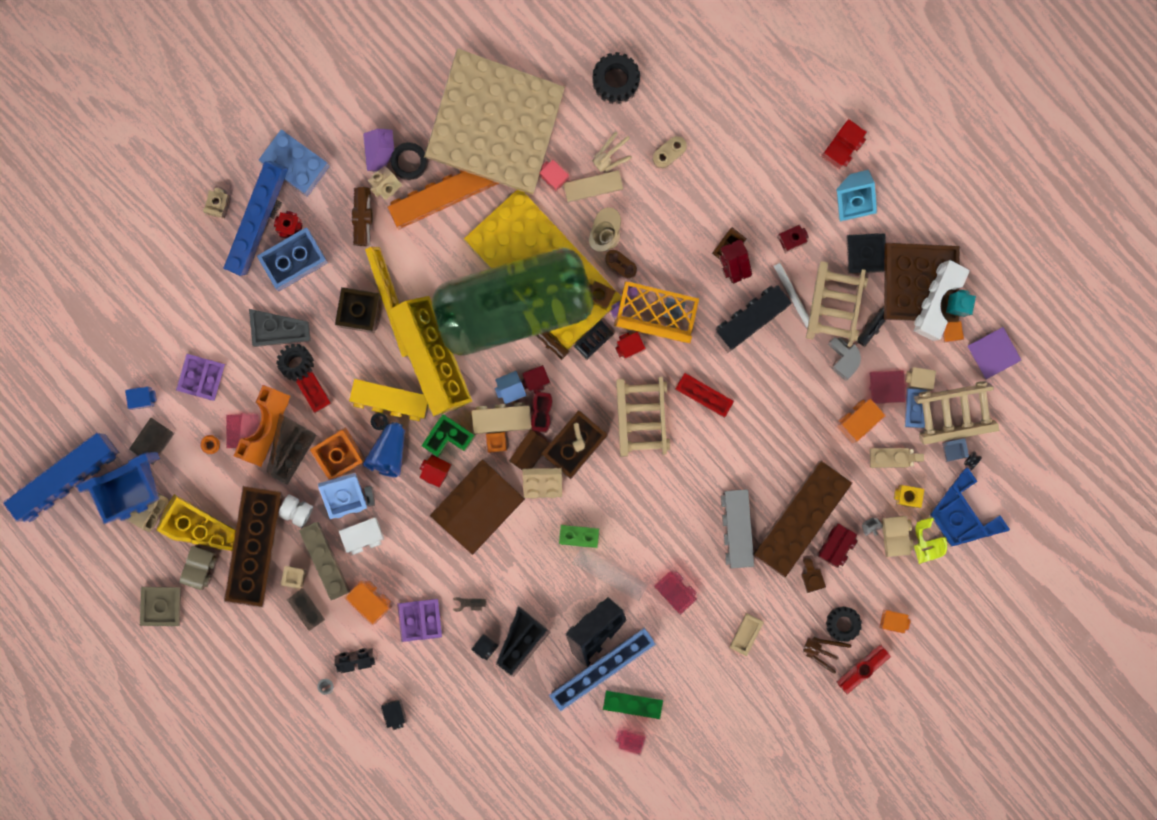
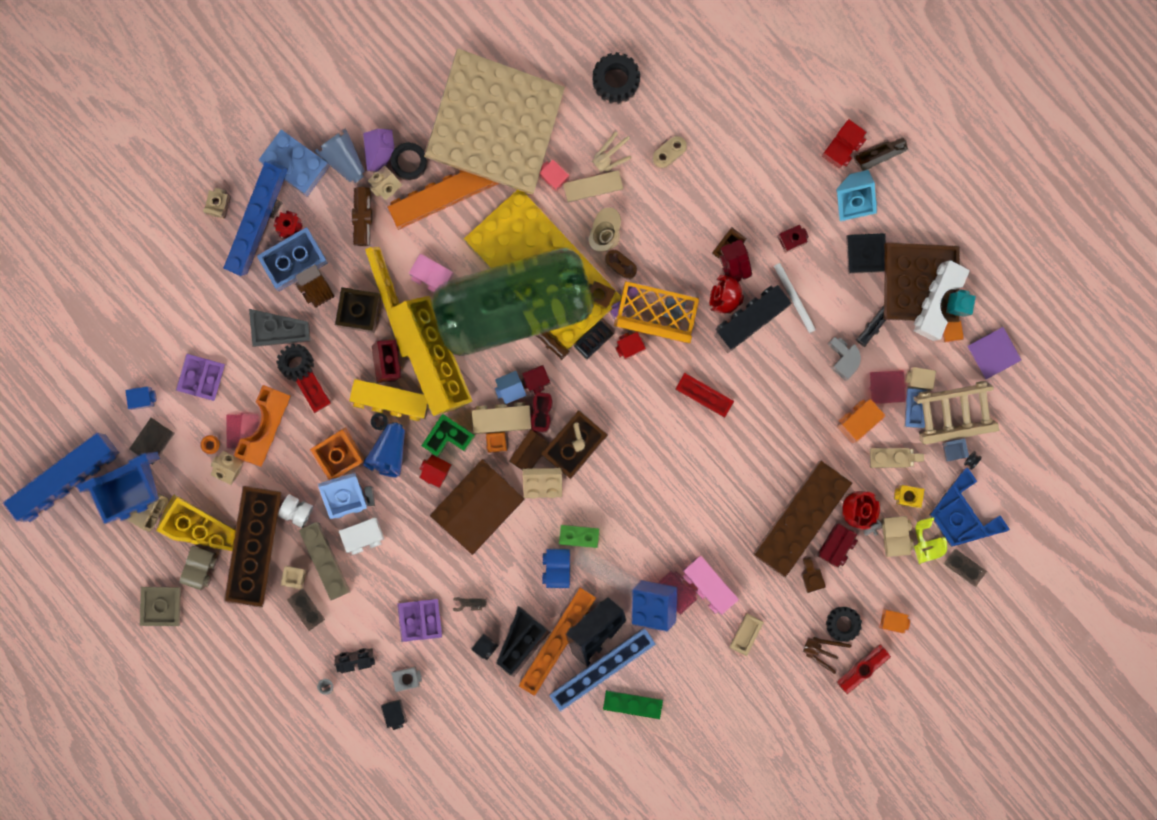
clear smoke wedge [266,413,317,485] -> none
orange brick [345,580,392,625] -> none
clear pink brick [615,727,646,756] -> none
tan fence [616,377,670,457] -> none
light grey brick [721,490,754,568] -> none
tan fence [806,261,868,347] -> none
none -> tan brick [211,451,244,485]
none -> reddish brown brick [295,264,335,308]
none -> sand blue cone [315,128,365,183]
none -> dark red brick [372,340,401,383]
none -> light grey brick [391,667,422,692]
none -> bright pink brick [409,254,454,294]
none -> orange plate [518,588,596,696]
none -> blue brick [542,549,570,588]
none -> blue brick [632,580,677,632]
none -> bright pink brick [683,556,739,615]
none -> red cylinder [709,275,744,314]
none -> red cylinder [842,491,880,530]
none -> dark brown hinge [854,137,908,171]
none -> clear smoke plate [944,549,987,587]

